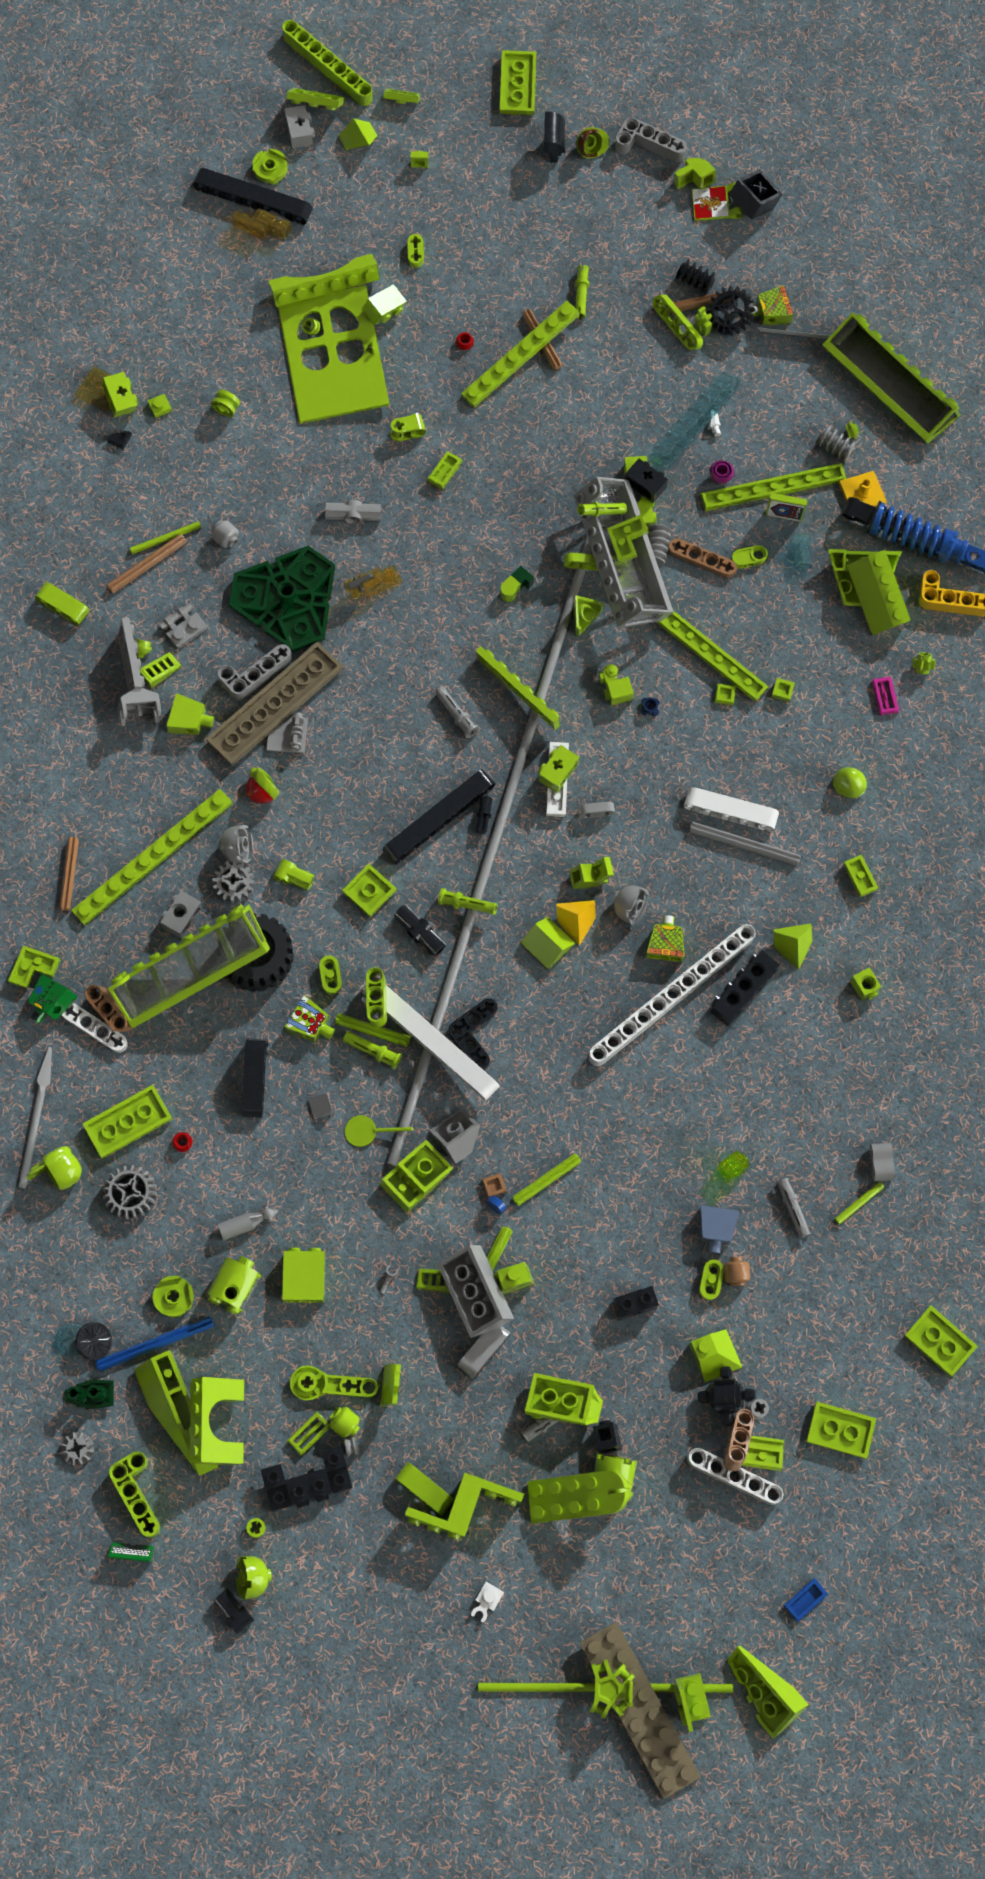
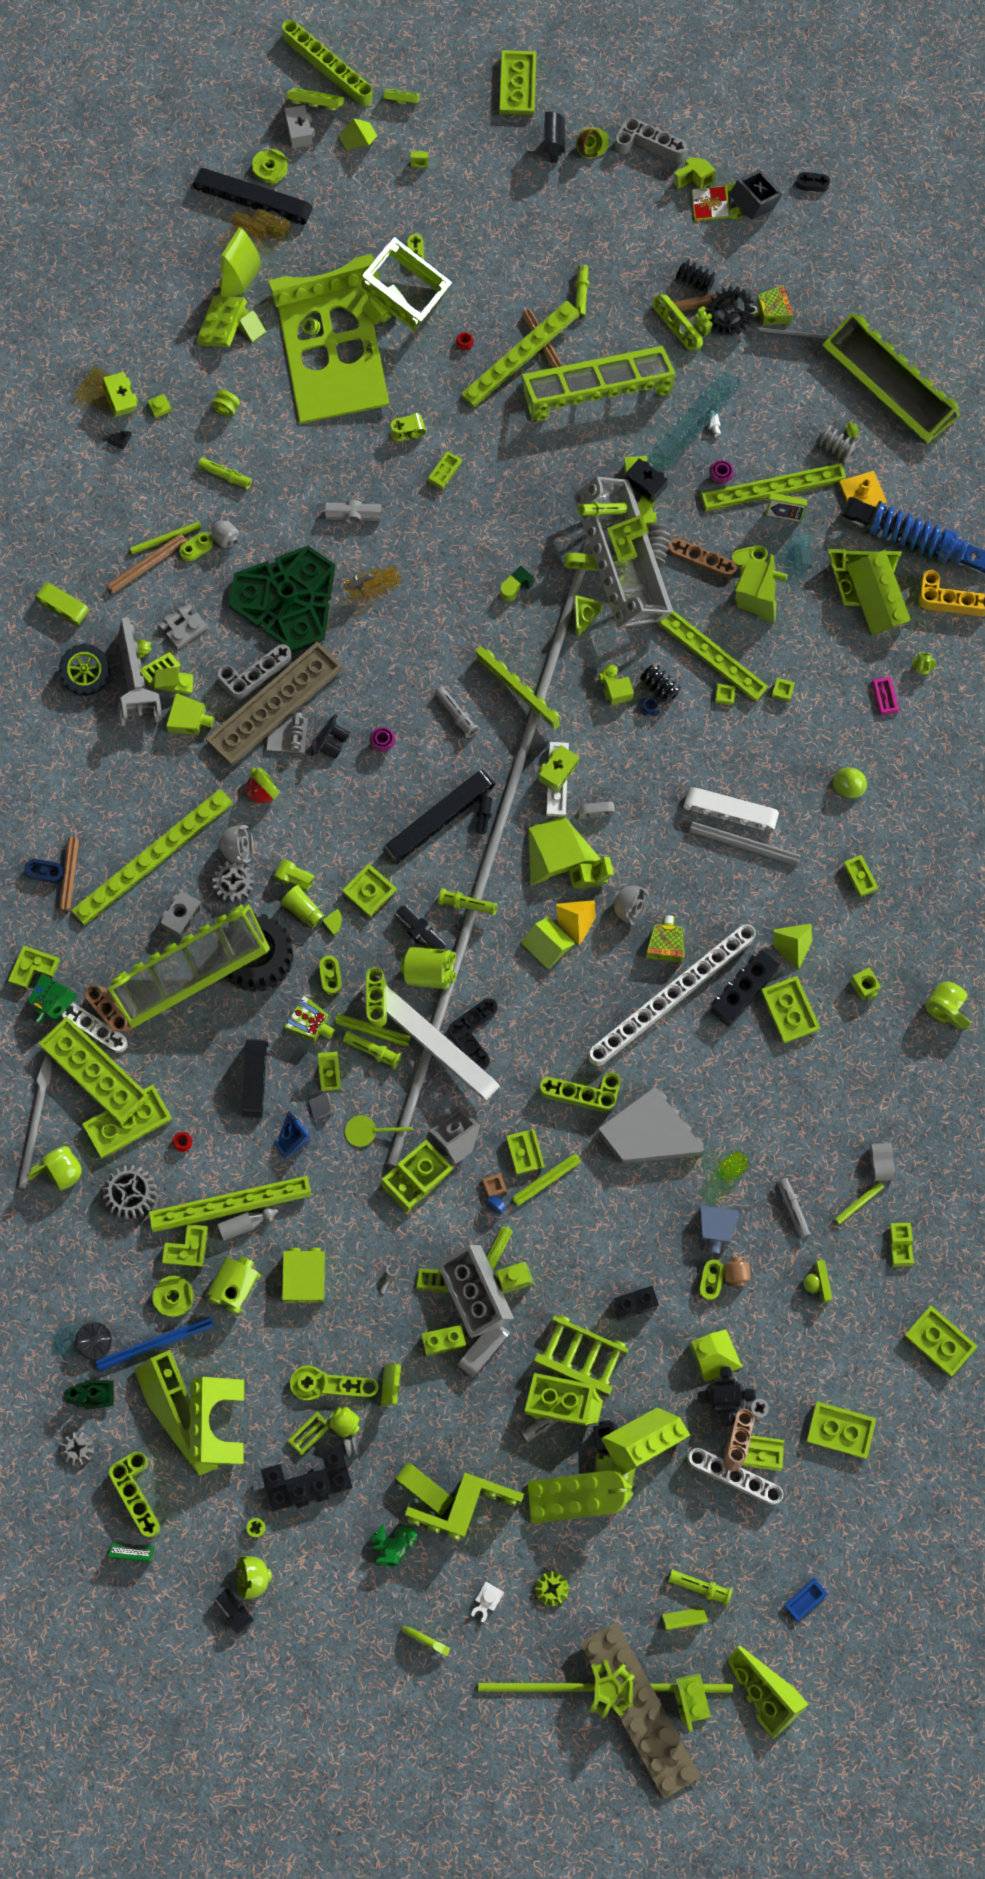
none -> dark blue plate [25,859,64,883]
none -> lime tile [38,1016,151,1126]
none -> black wheel [59,644,111,696]
none -> lime plate [149,1176,312,1232]
none -> lime slope [154,667,193,694]
none -> lime plate [162,1224,208,1268]
none -> lime plate [180,532,214,562]
none -> lime plate [196,296,247,347]
none -> lime pin [197,457,252,490]
none -> lime wedge [217,227,262,297]
none -> lime slope [238,308,266,343]
none -> blue slope [274,1110,311,1158]
none -> lime plant [280,885,324,929]
none -> black connector [311,714,350,759]
none -> lime slope [318,1051,341,1091]
none -> lime tile [322,909,342,936]
none -> lime window [357,238,452,331]
none -> magenta cone [370,727,396,752]
none -> green animal [370,1524,417,1567]
none -> lime cylinder [400,947,456,989]
none -> lime piece [401,1626,451,1656]
none -> lime brick [422,1325,466,1357]
none -> lime plate [506,1129,545,1175]
none -> lime window [522,346,675,421]
none -> lime wedge [528,817,601,886]
none -> lime fence [533,1315,629,1397]
none -> lime gear [535,1571,569,1606]
none -> lime beam [539,1073,620,1113]
none -> light grey slope [597,1087,705,1164]
none -> lime slope [601,1407,691,1475]
none -> black piece [640,665,681,705]
none -> lime slope [662,1607,708,1630]
none -> lime pin [668,1569,733,1607]
none -> lime piece [734,554,788,623]
none -> lime plate [761,976,821,1044]
none -> black beam [796,172,830,192]
none -> lime tile [803,1260,833,1304]
none -> lime slope [890,1223,914,1267]
none -> lime piece [925,981,971,1030]

